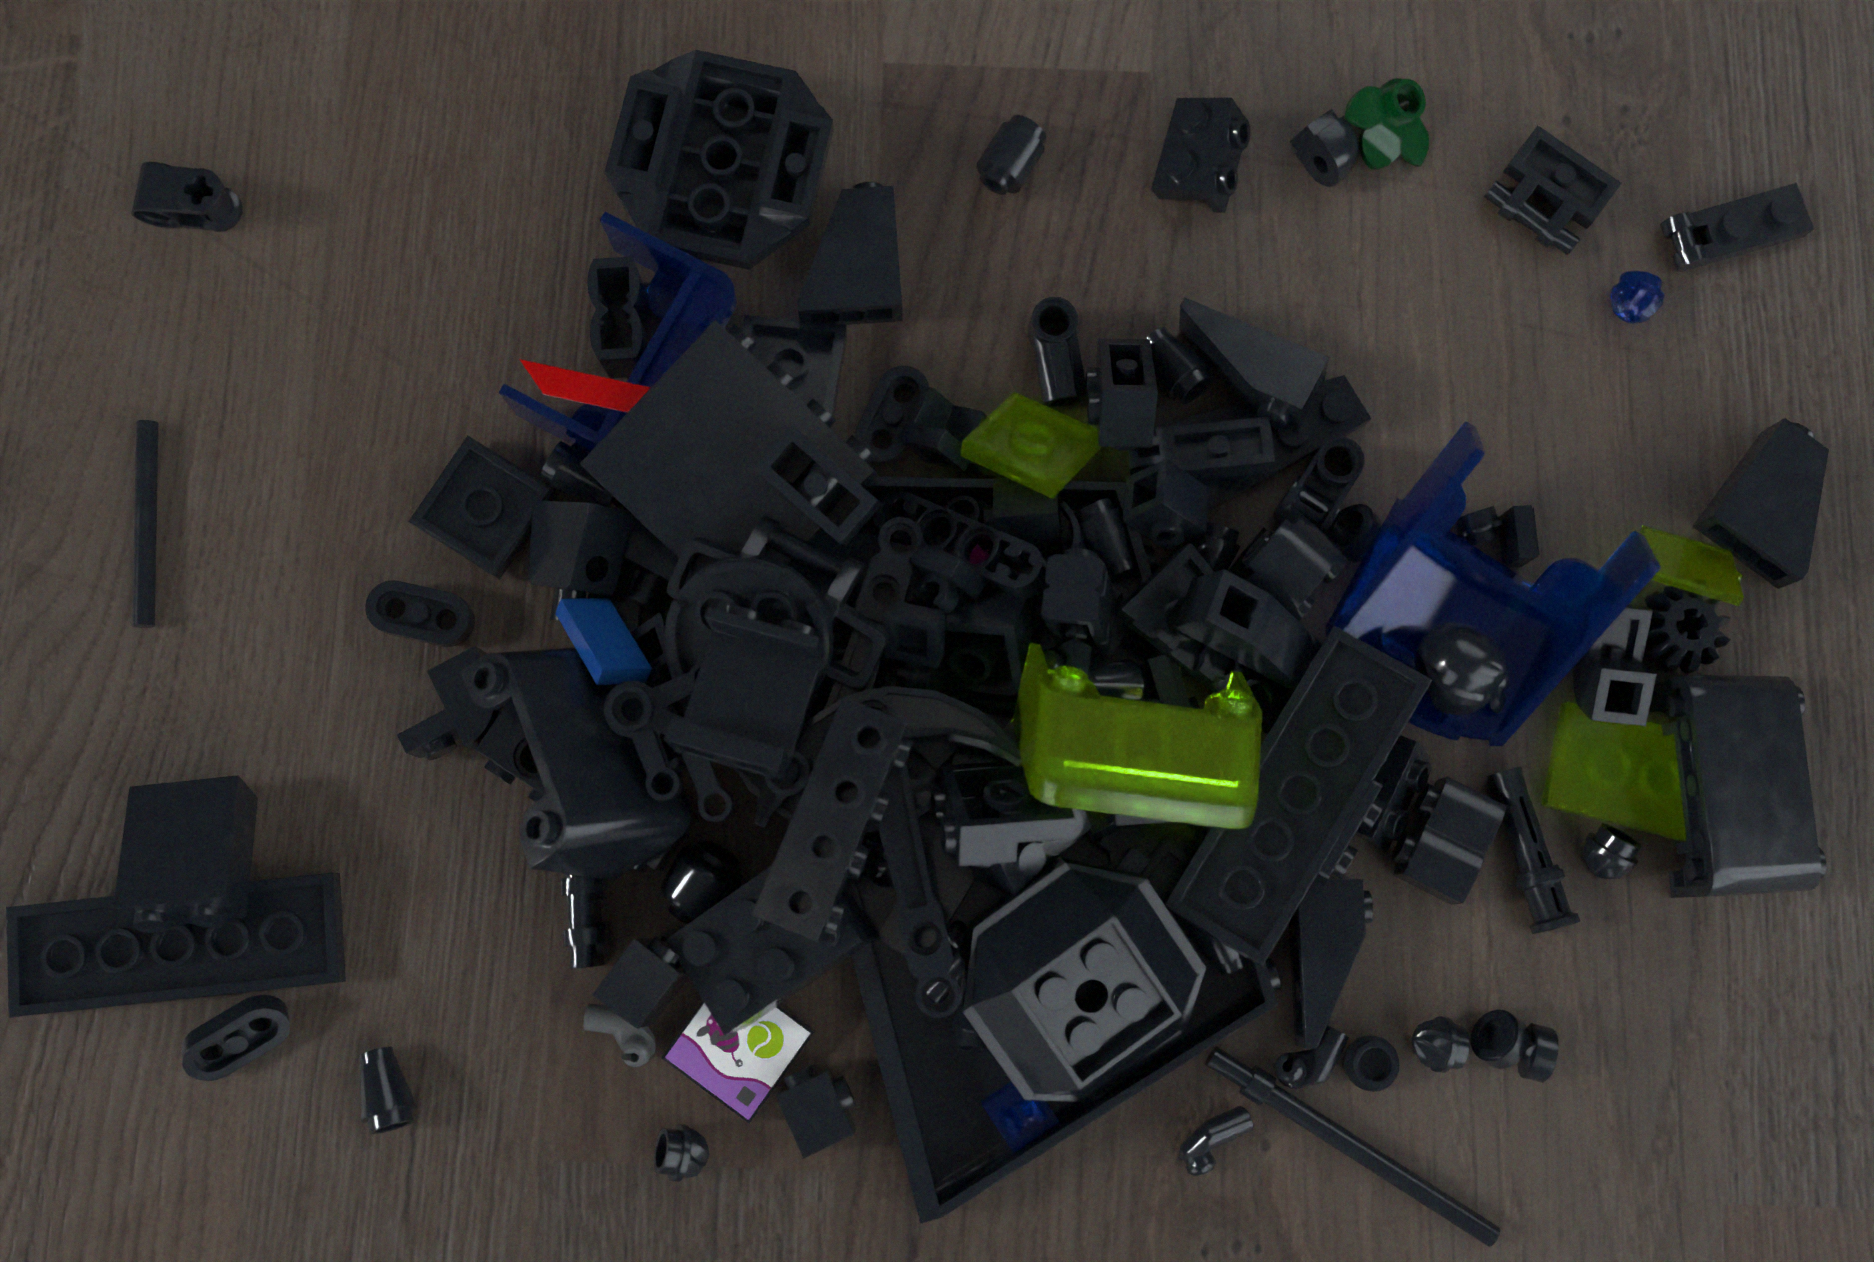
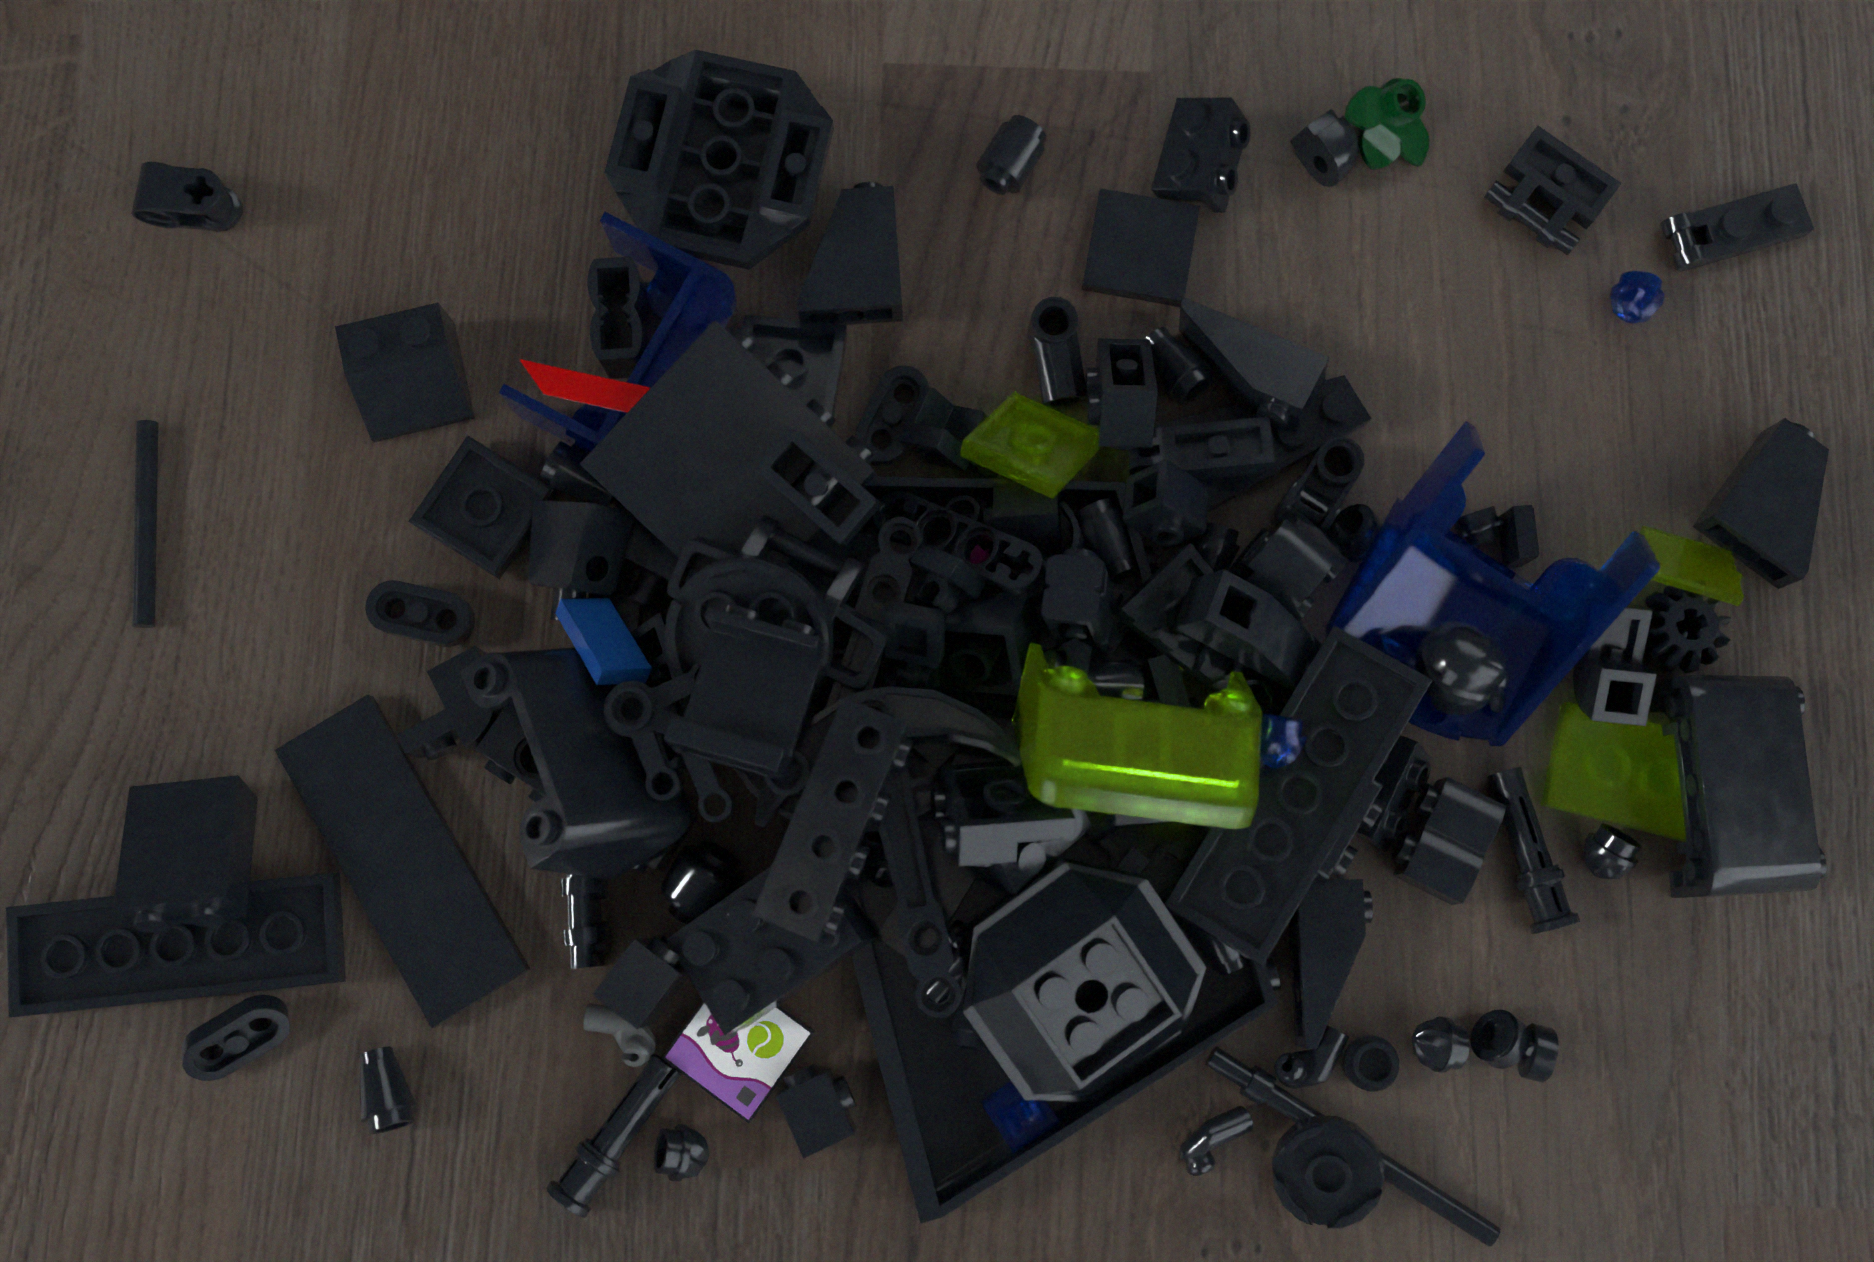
none -> black tile [274,695,530,1028]
none -> black slope [335,302,475,442]
none -> black pin [546,1053,682,1218]
none -> black tile [1081,188,1200,307]
none -> clear blue plate [1249,714,1307,768]
none -> black tile [1272,1116,1385,1228]

